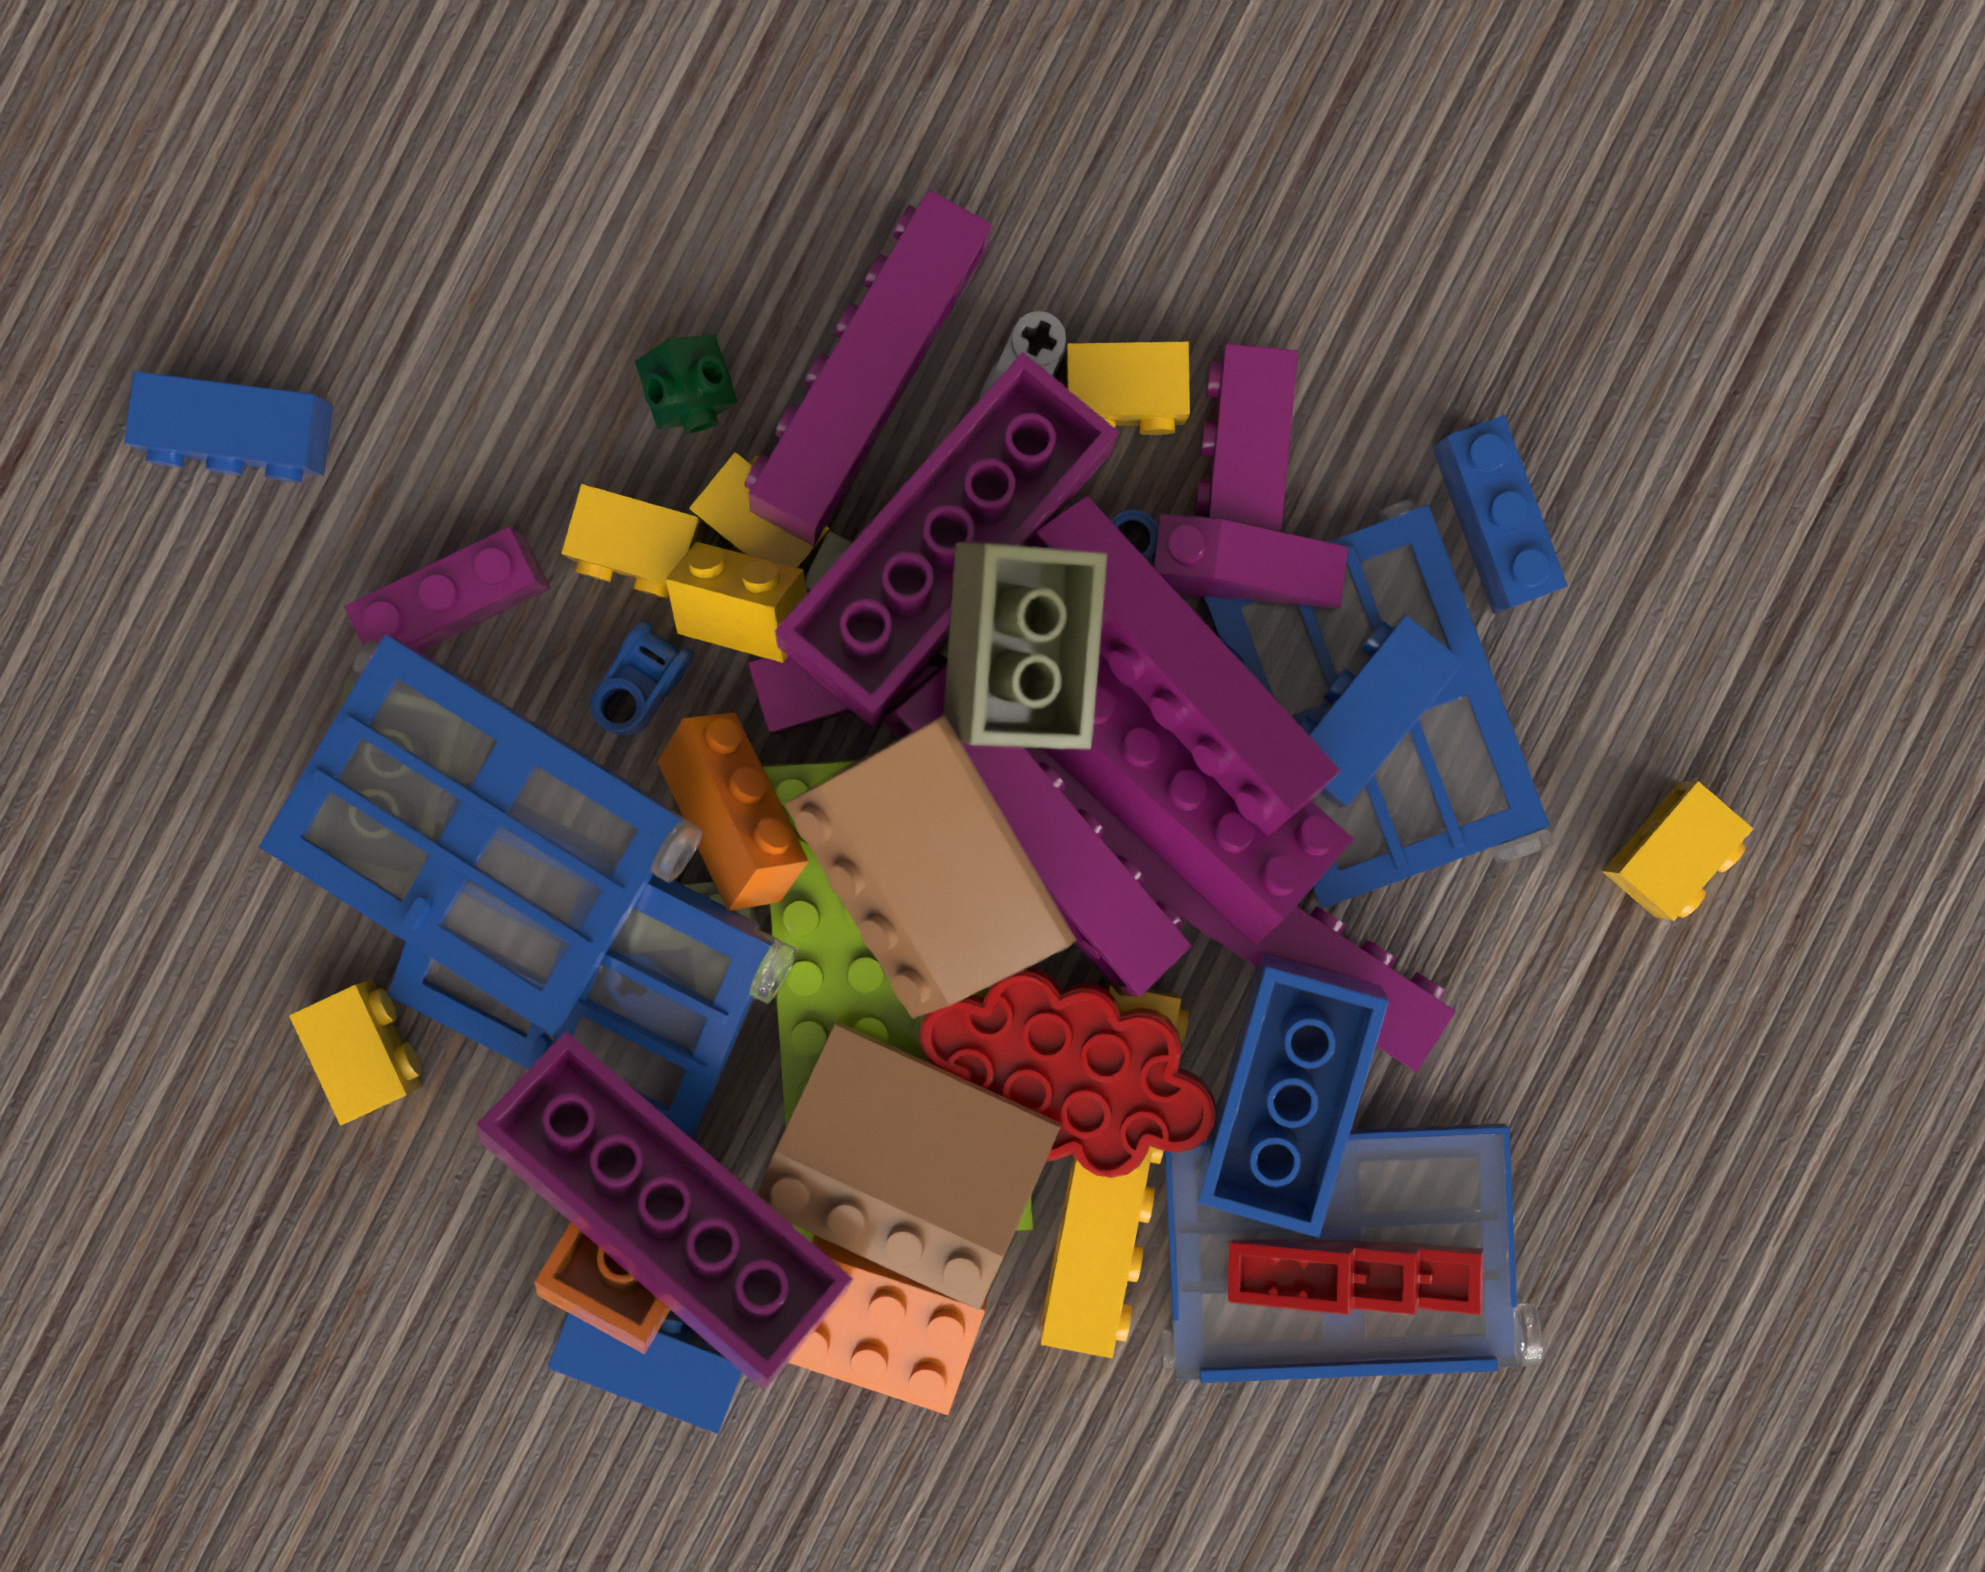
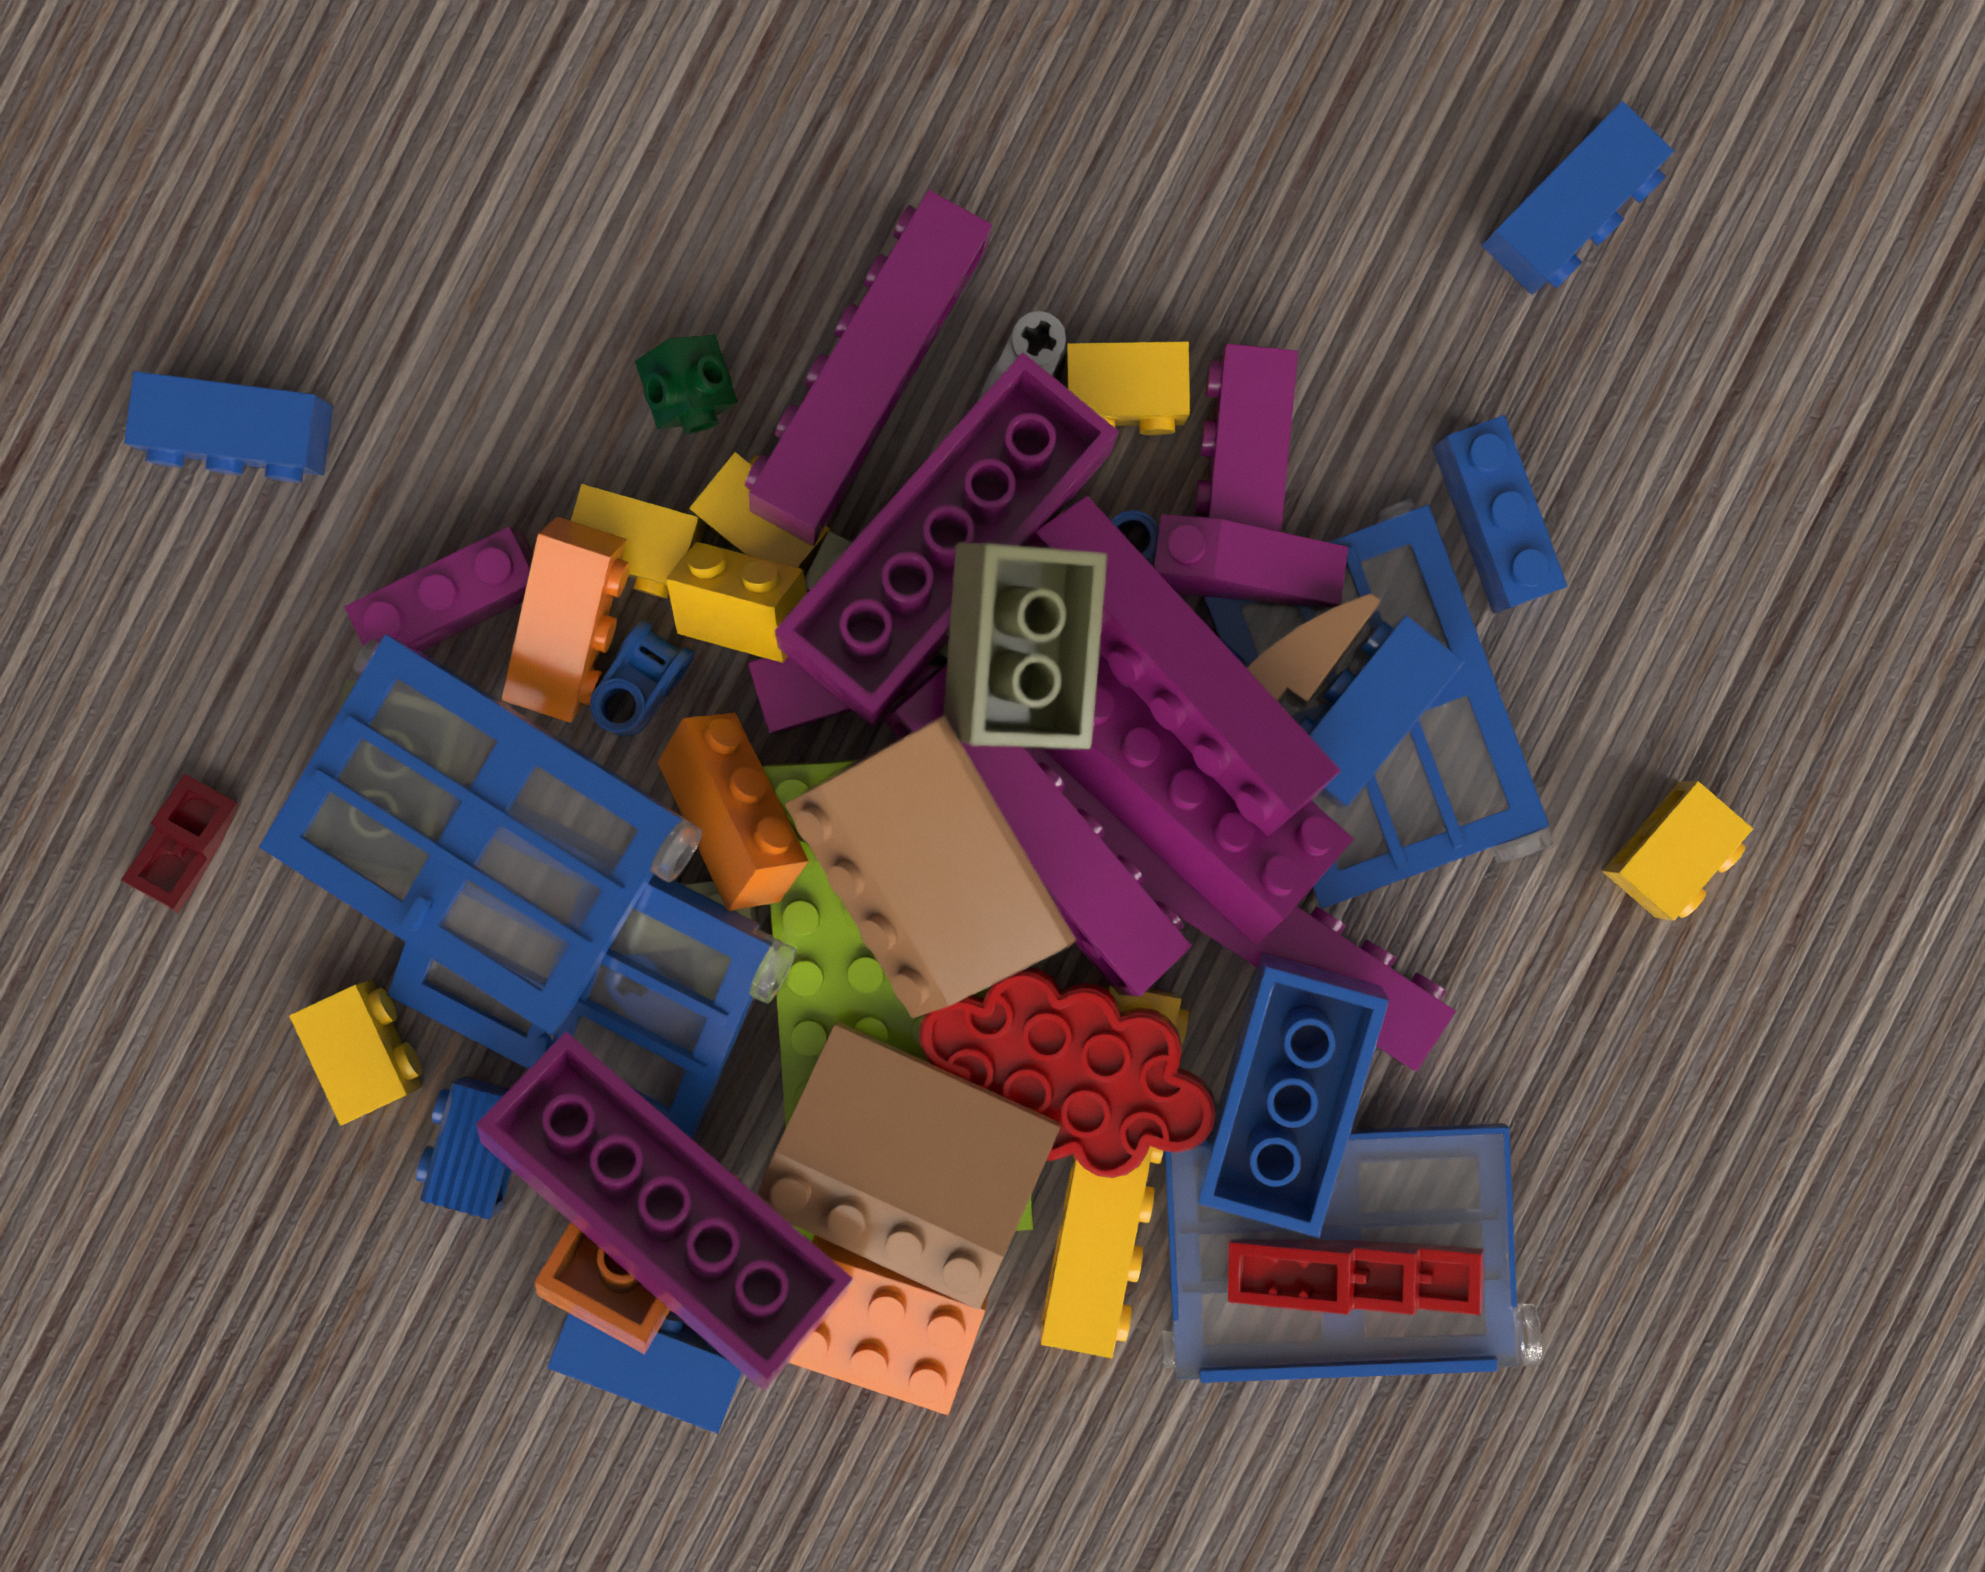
none -> dark red slope [121,774,239,914]
none -> blue brick [416,1076,512,1219]
none -> orange brick [502,516,630,723]
none -> medium nougat slope [1247,593,1381,704]
none -> blue brick [1482,100,1674,295]

